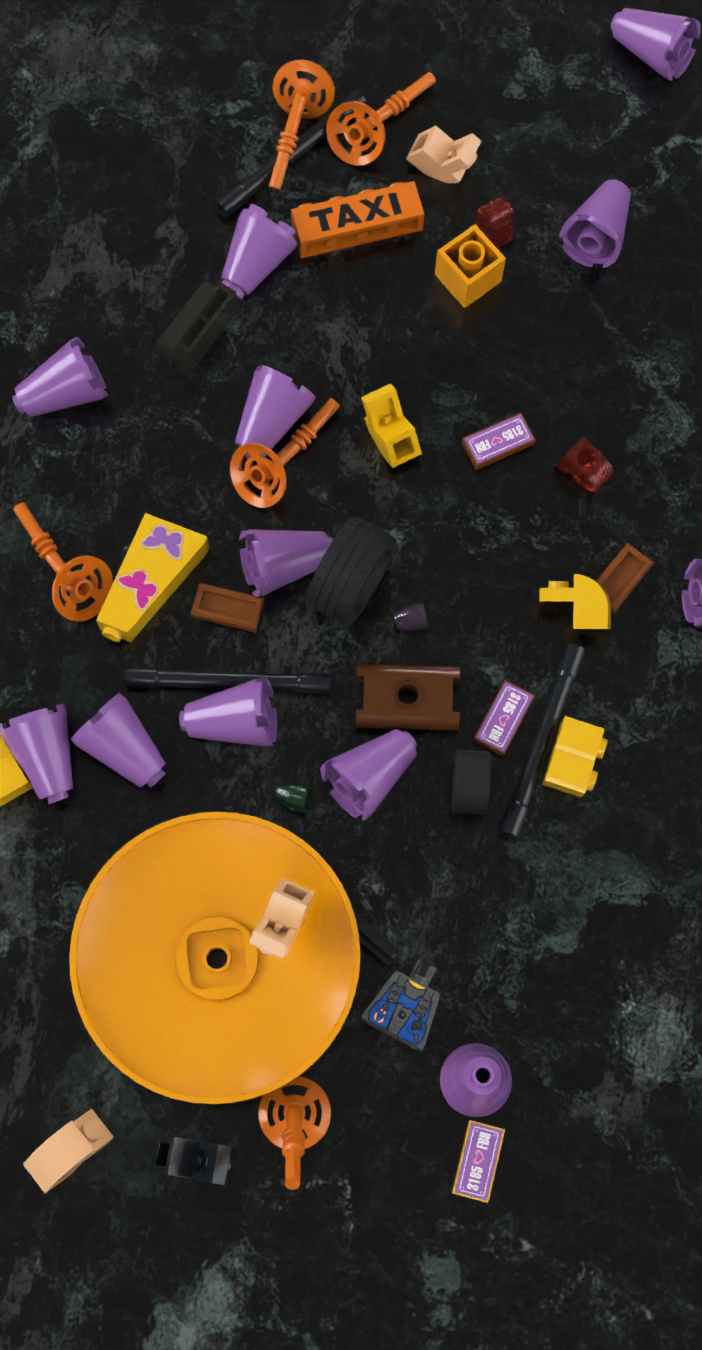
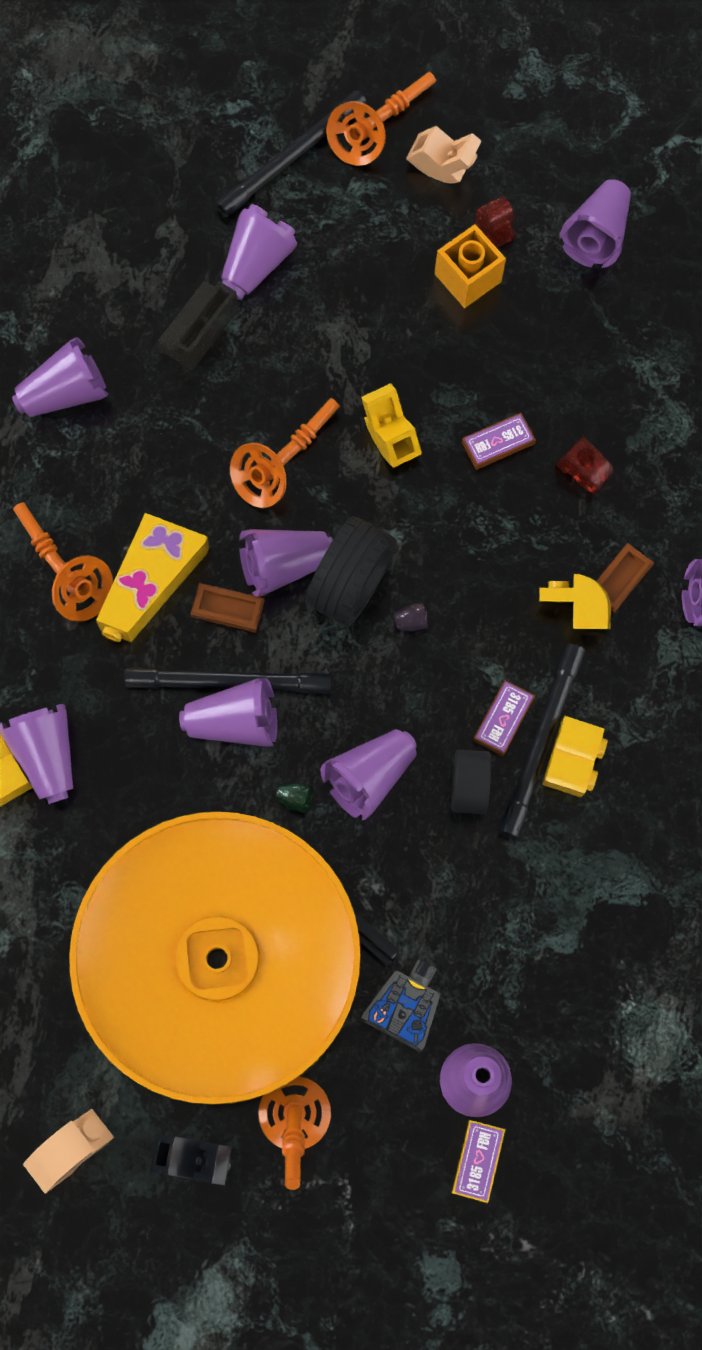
medium lavender cone [71,692,166,788] -> none
medium lavender cone [234,365,316,459] -> none
light nougat brick [249,878,316,958] -> none
orange dish [269,60,335,191] -> none
orange brick [291,181,425,258] -> none
reddish brown piece [356,664,460,730] -> none
medium lavender cone [611,8,701,81] -> none

